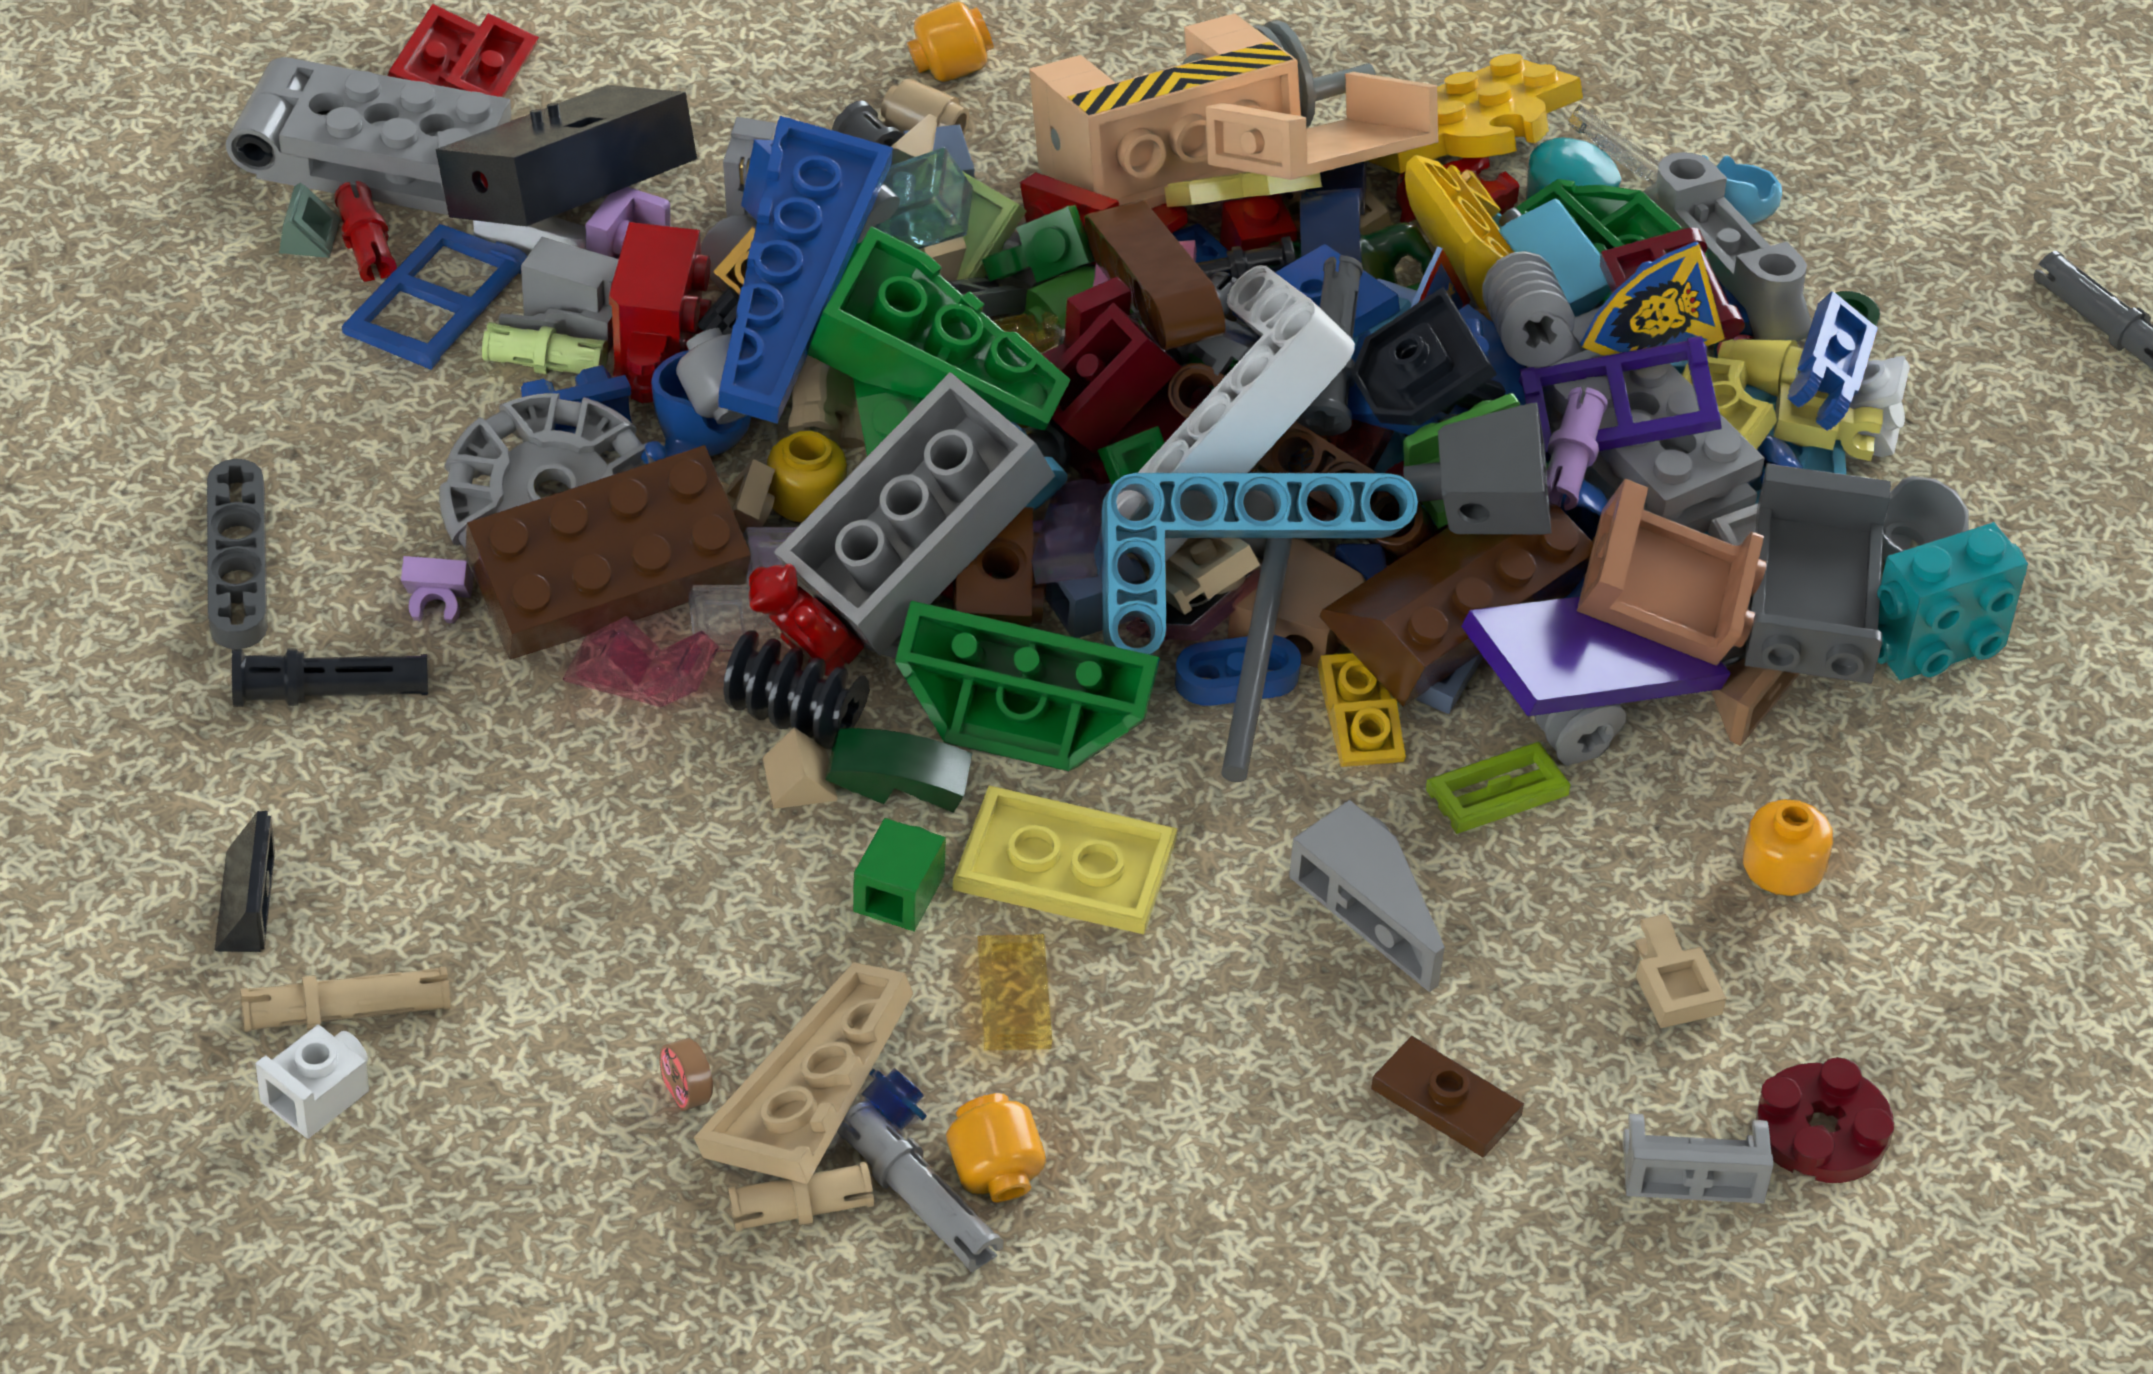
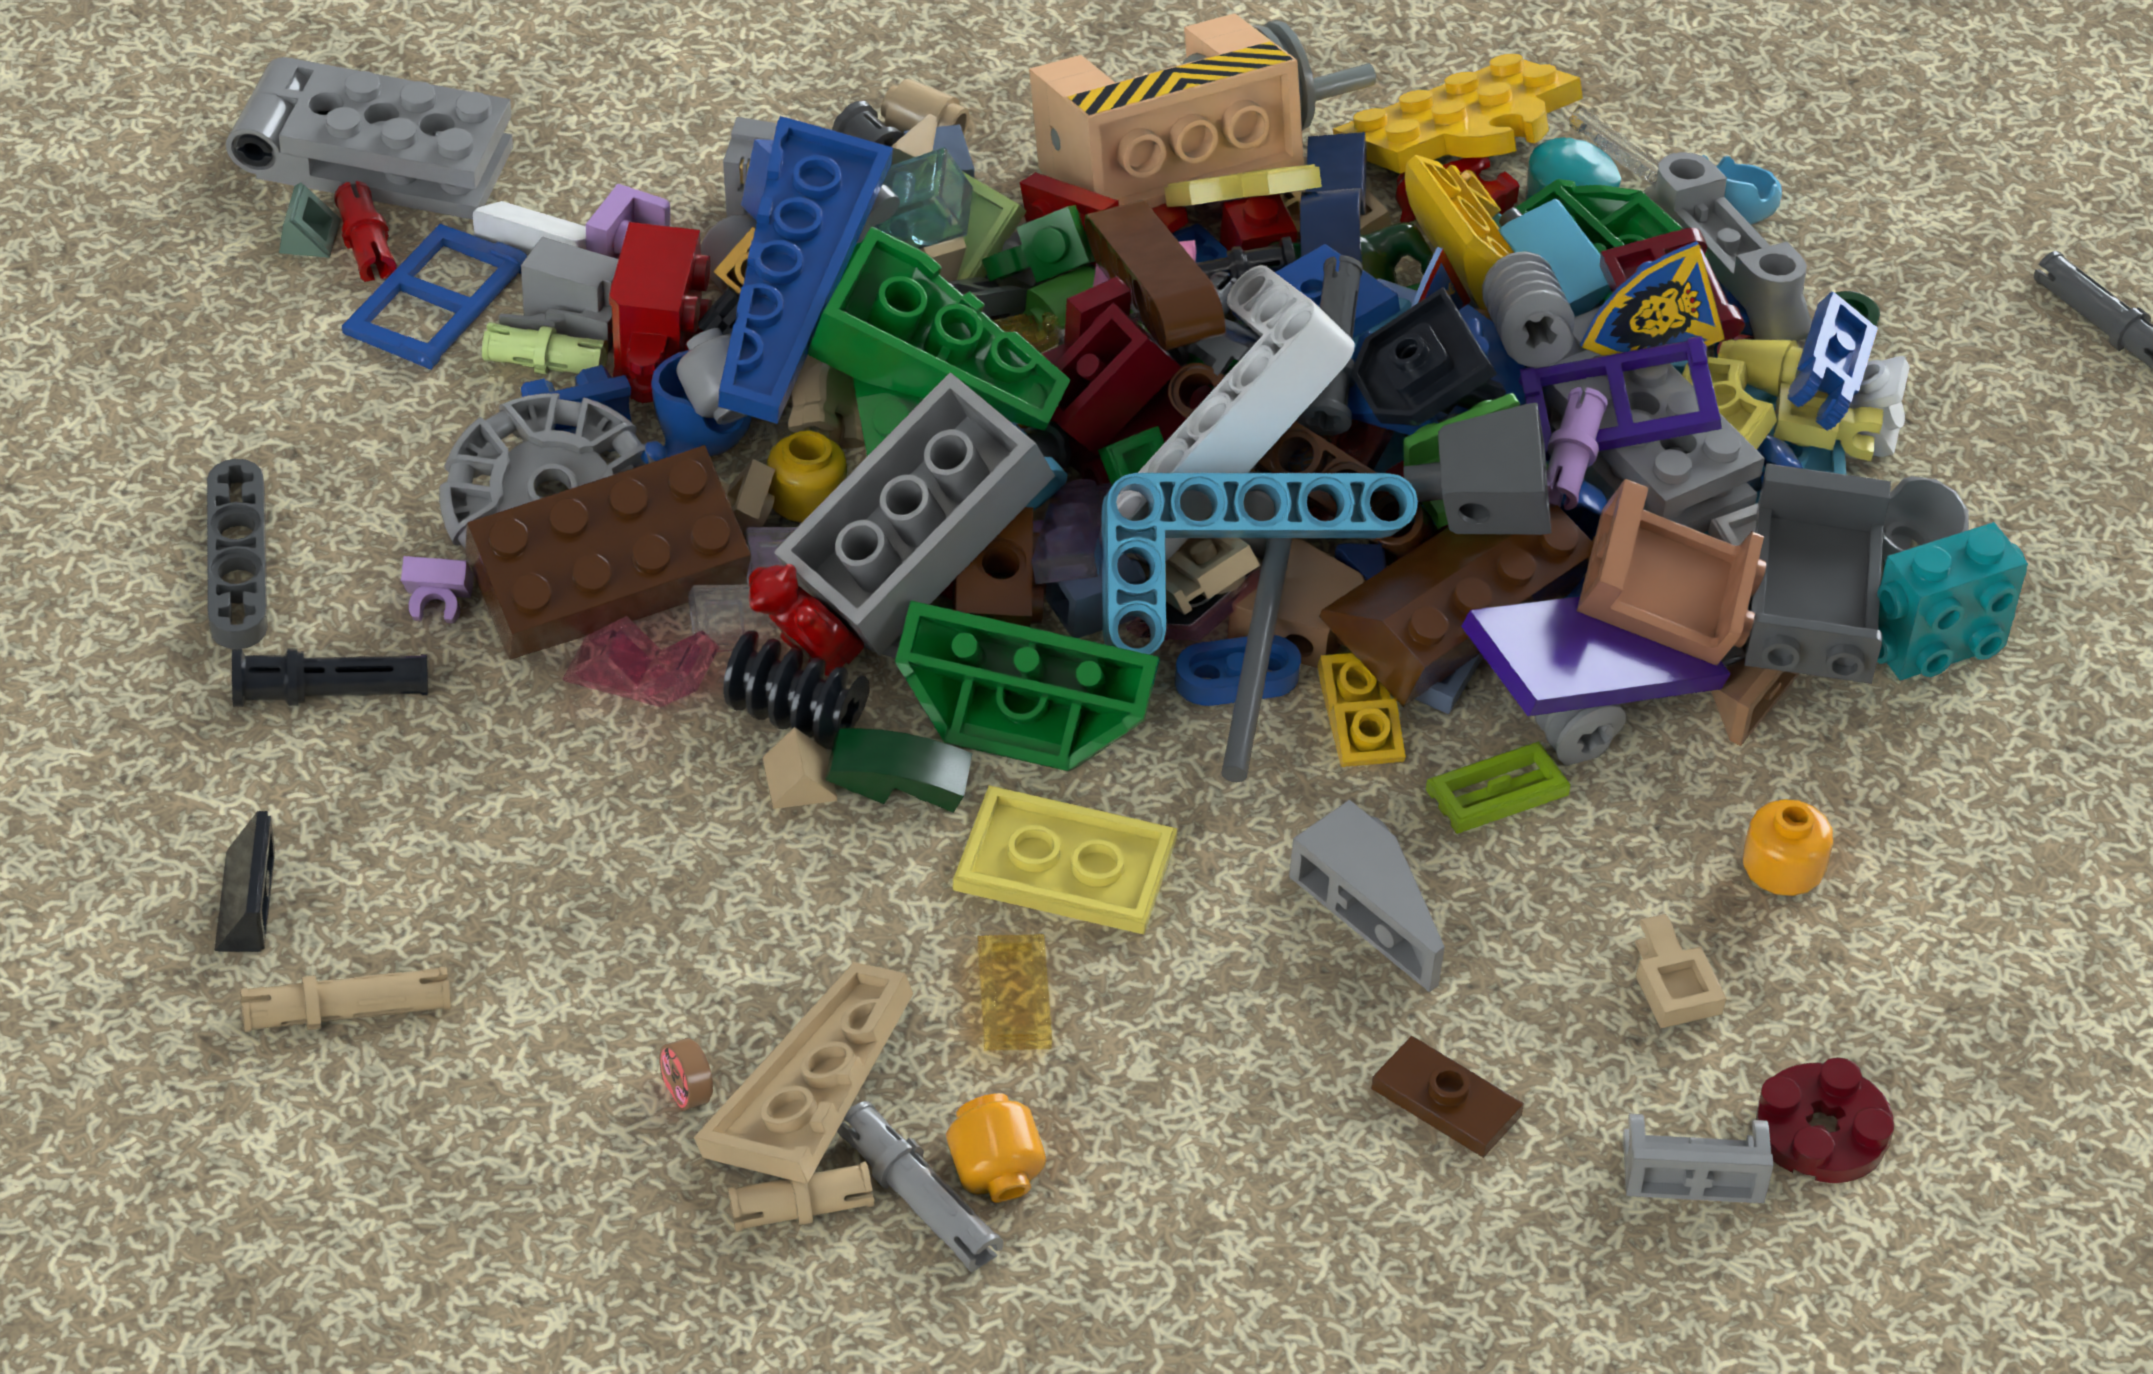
white brick [255,1024,369,1139] -> none
red slope [387,4,539,98] -> none
black brick [436,85,697,227] -> none
green brick [853,817,946,932] -> none
clear blue plate [861,1068,927,1131] -> none
light orange head [907,1,994,82] -> none
light nougat panel [1206,72,1438,180] -> none

